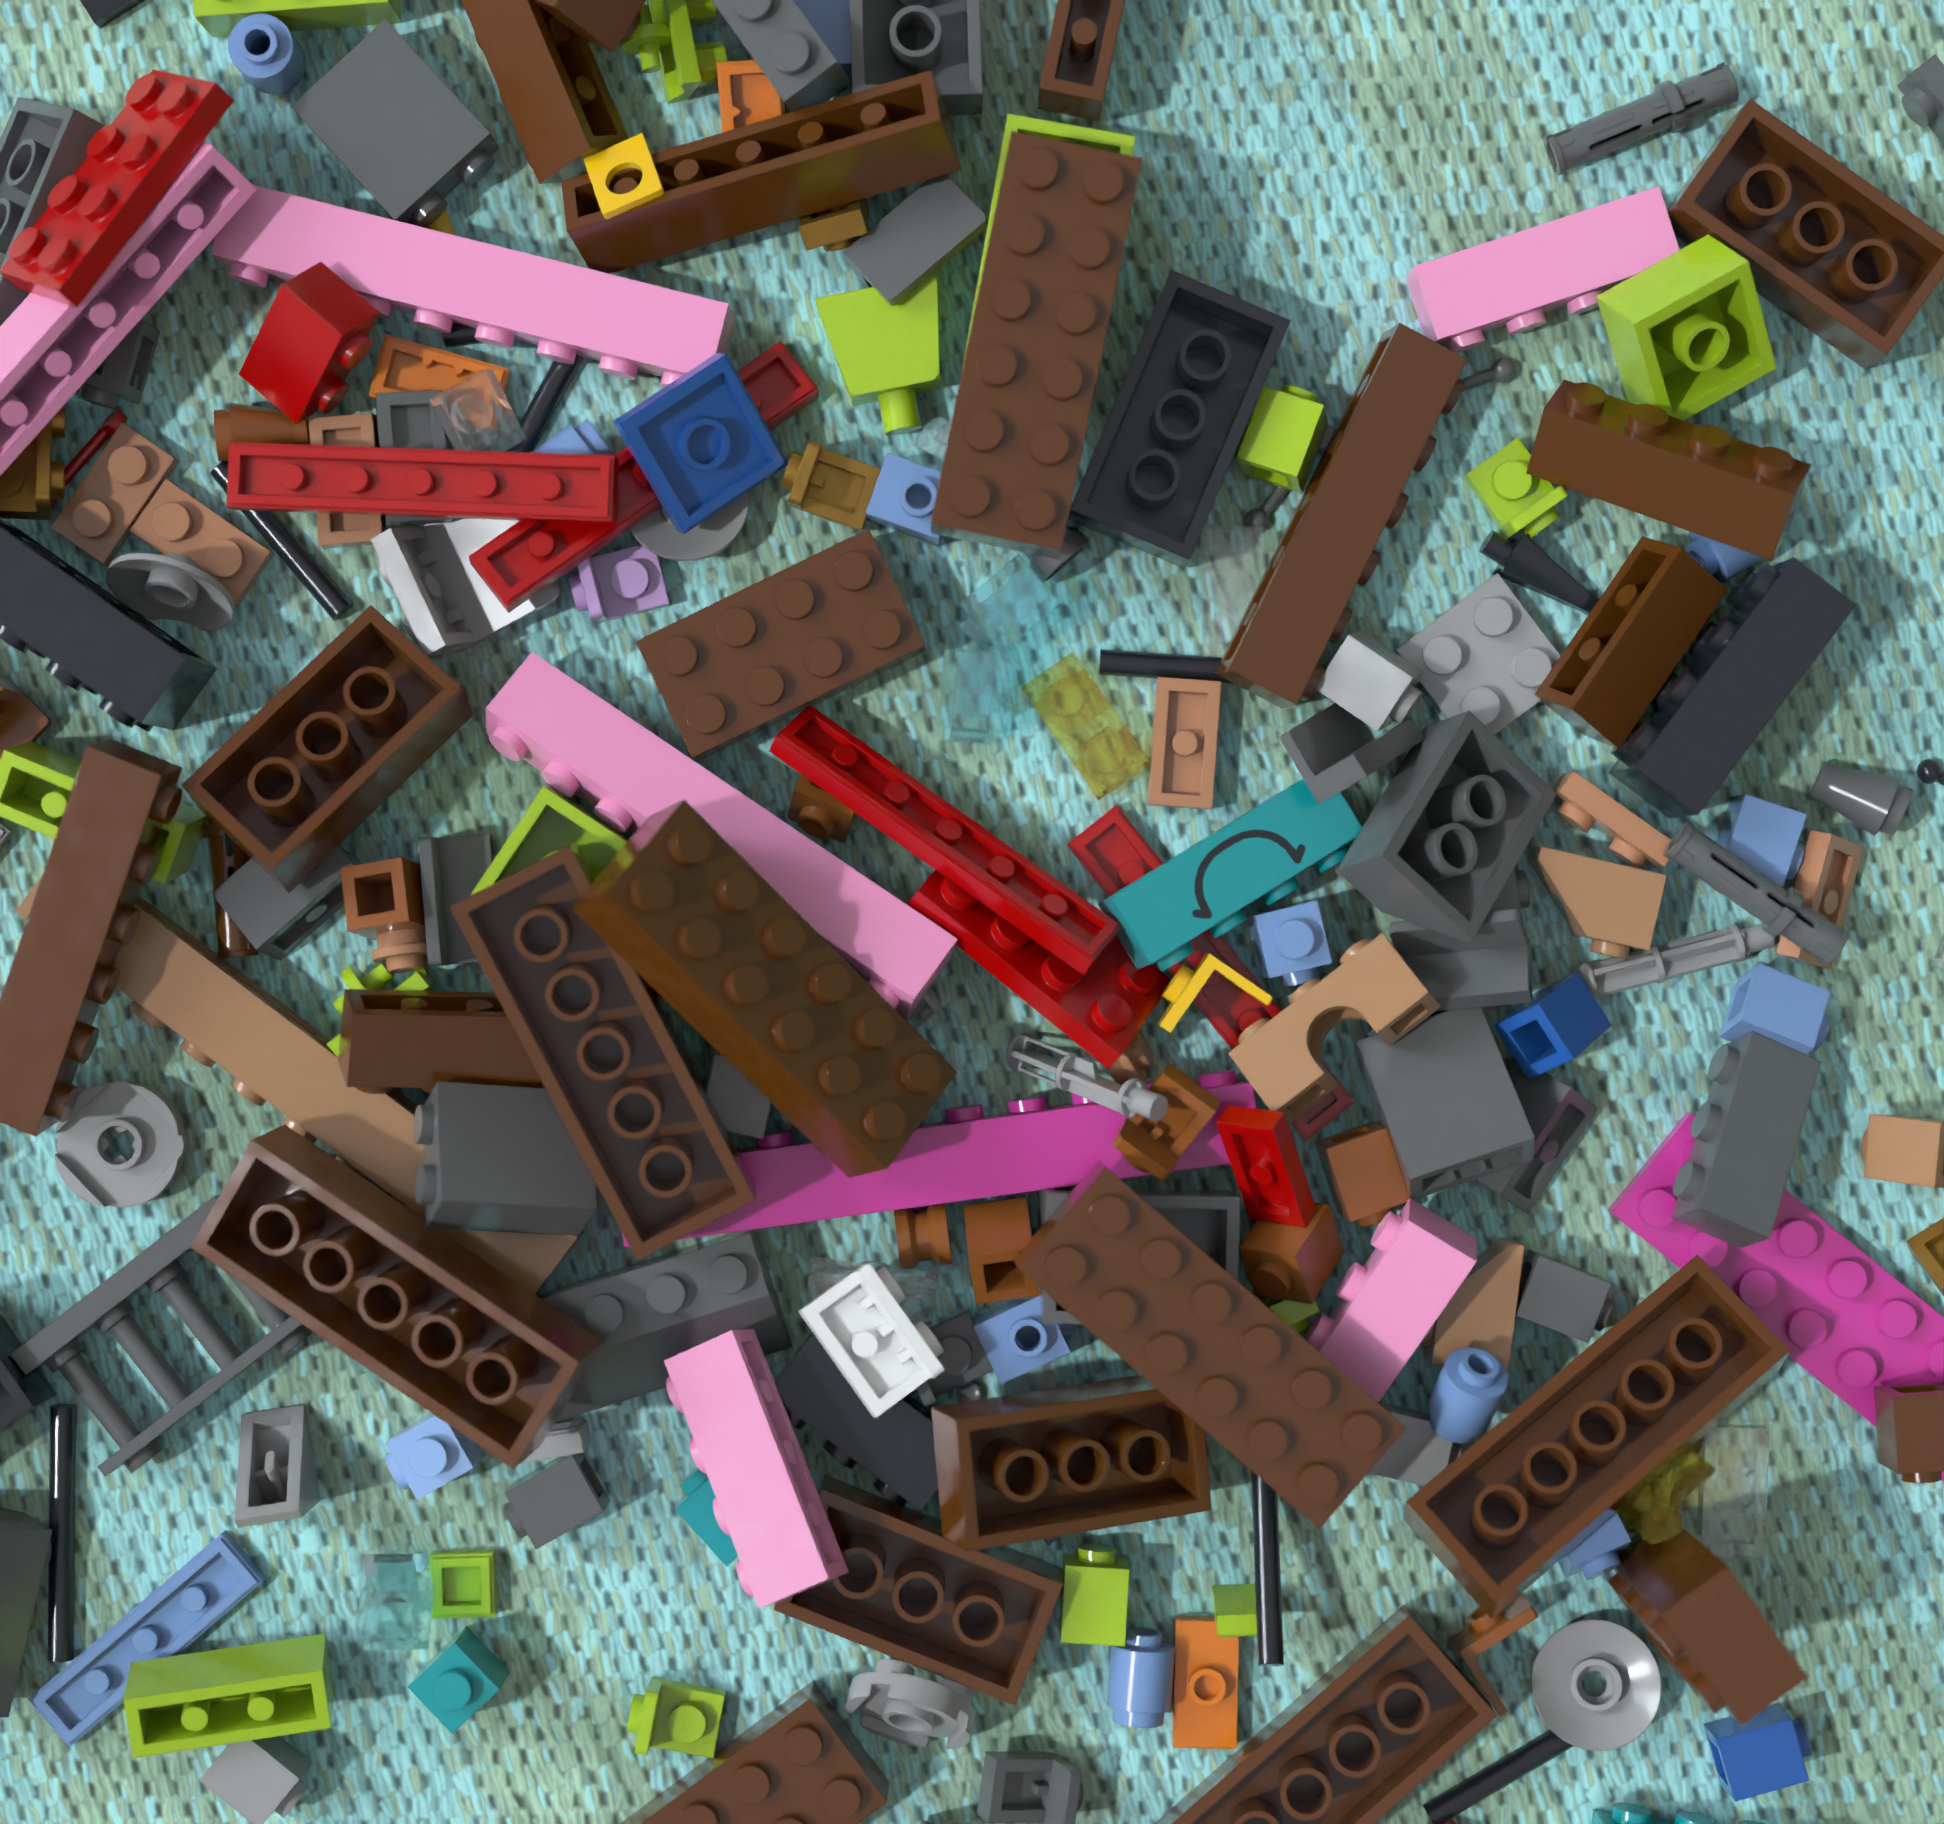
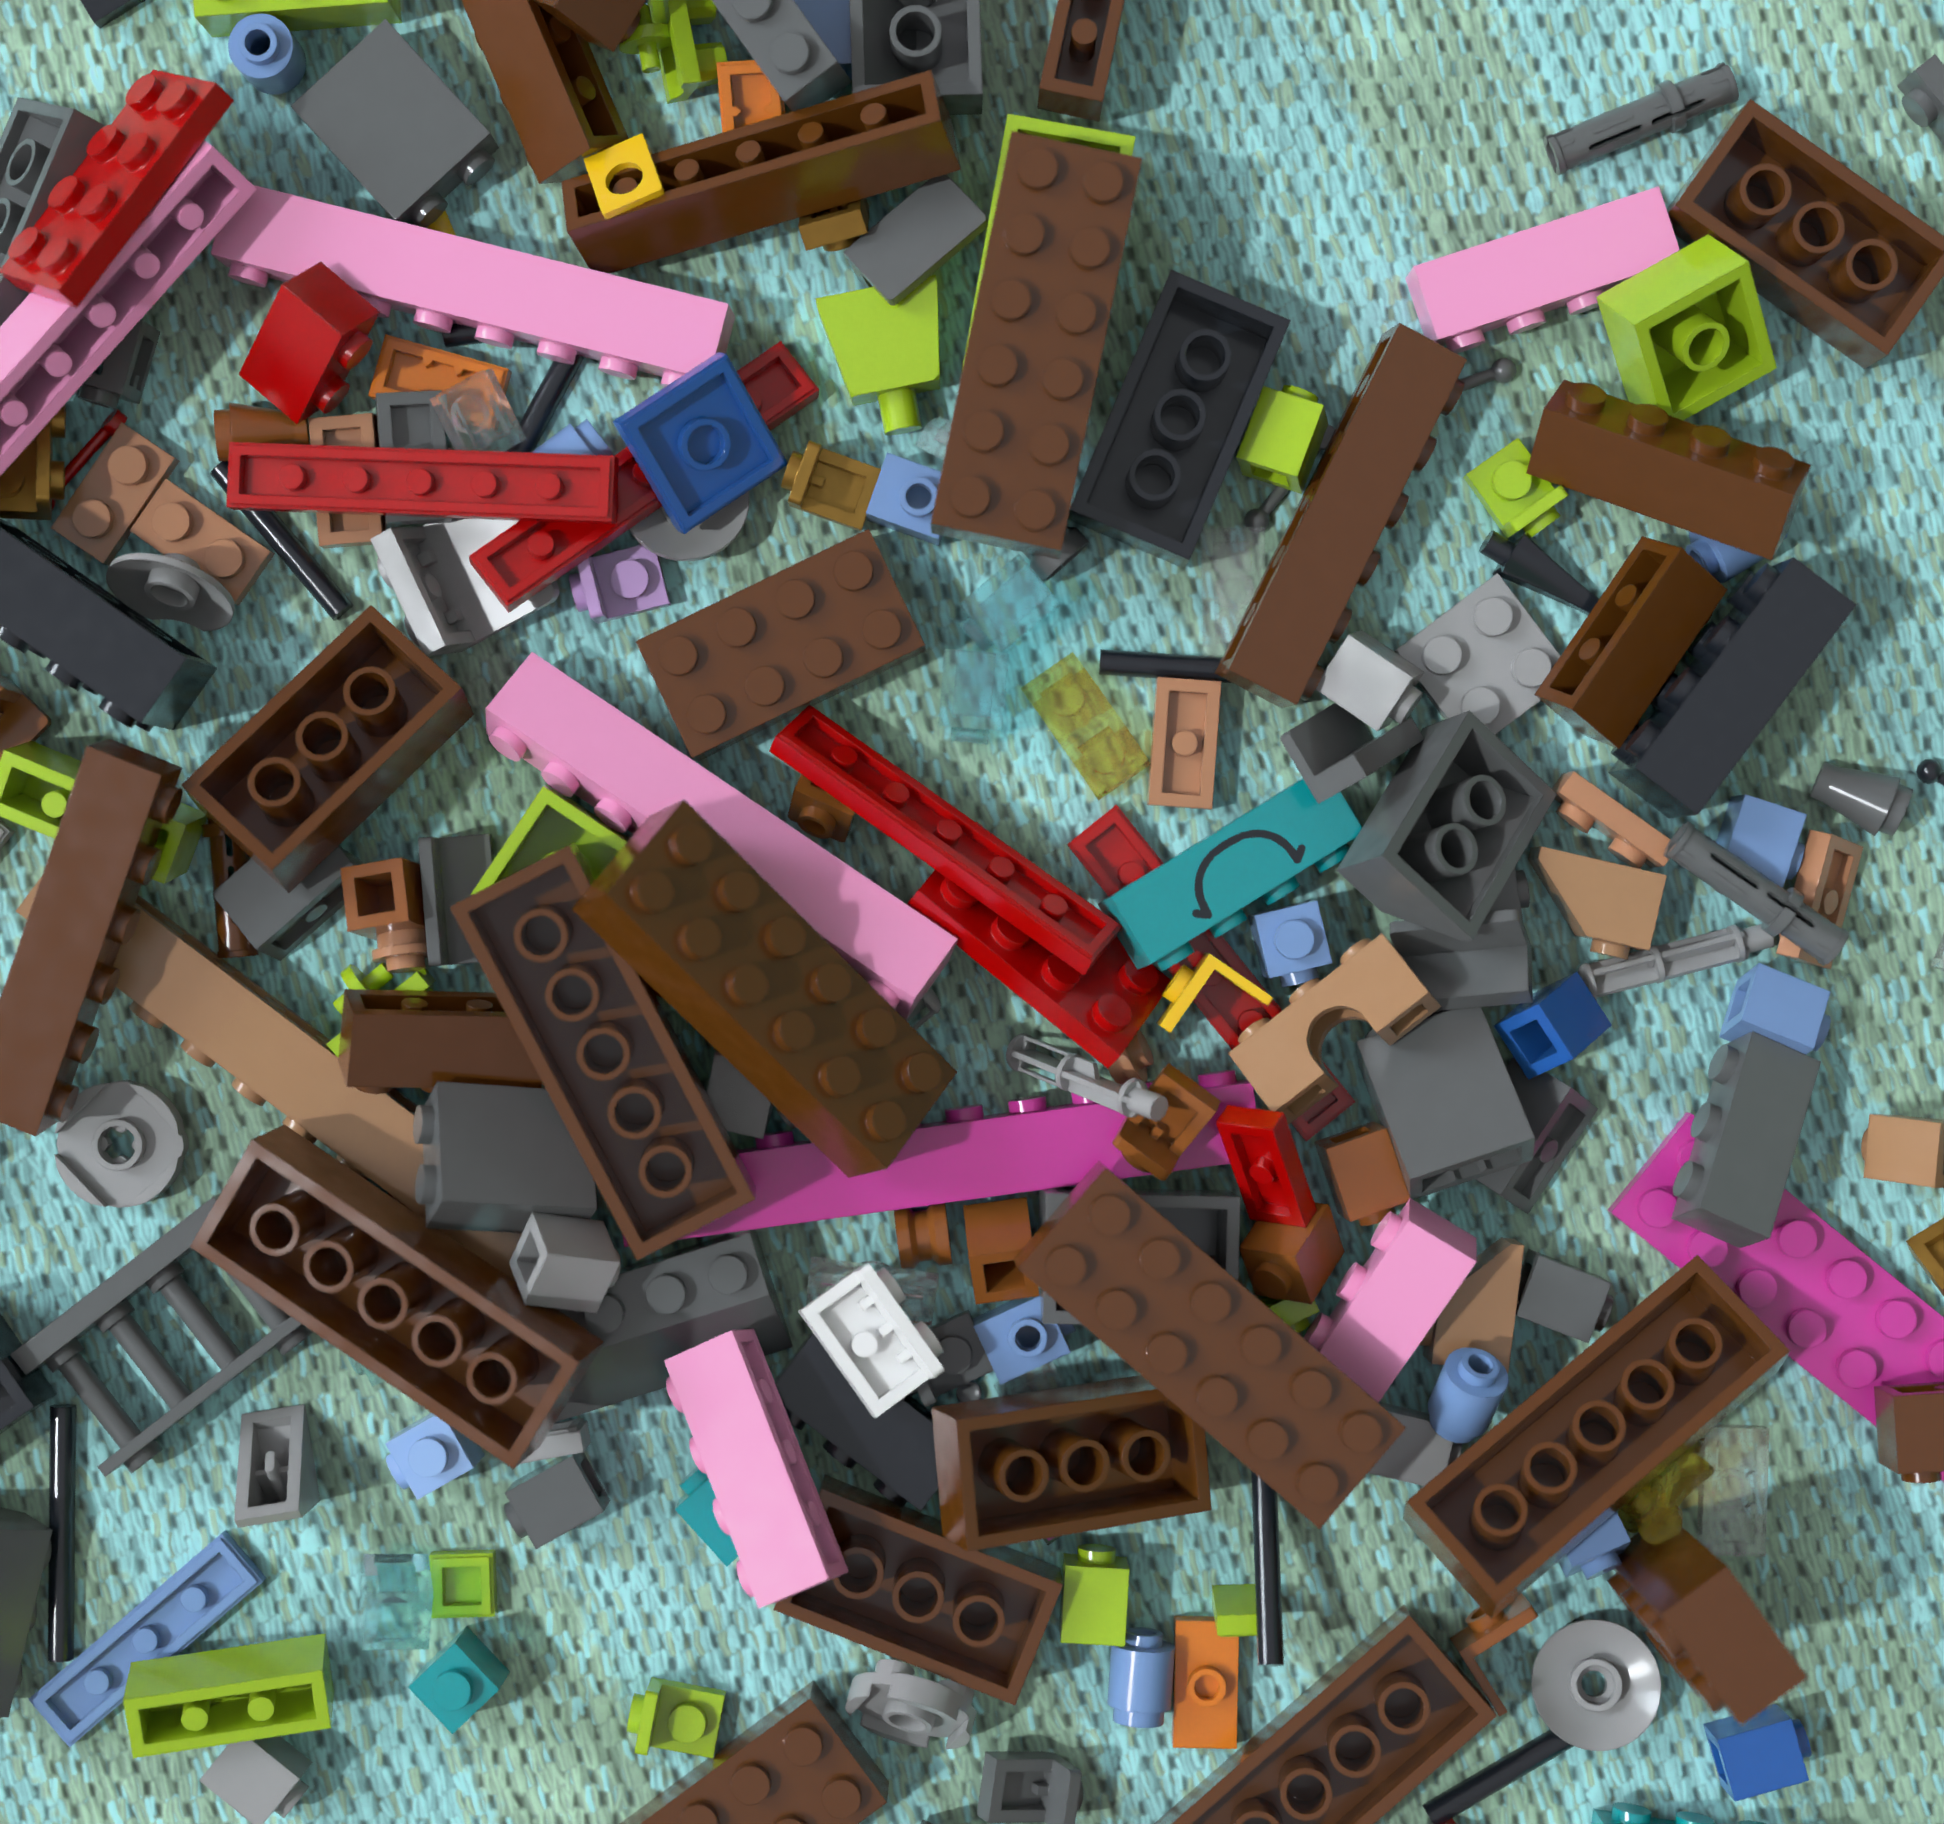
none -> light grey brick [509,1212,621,1313]

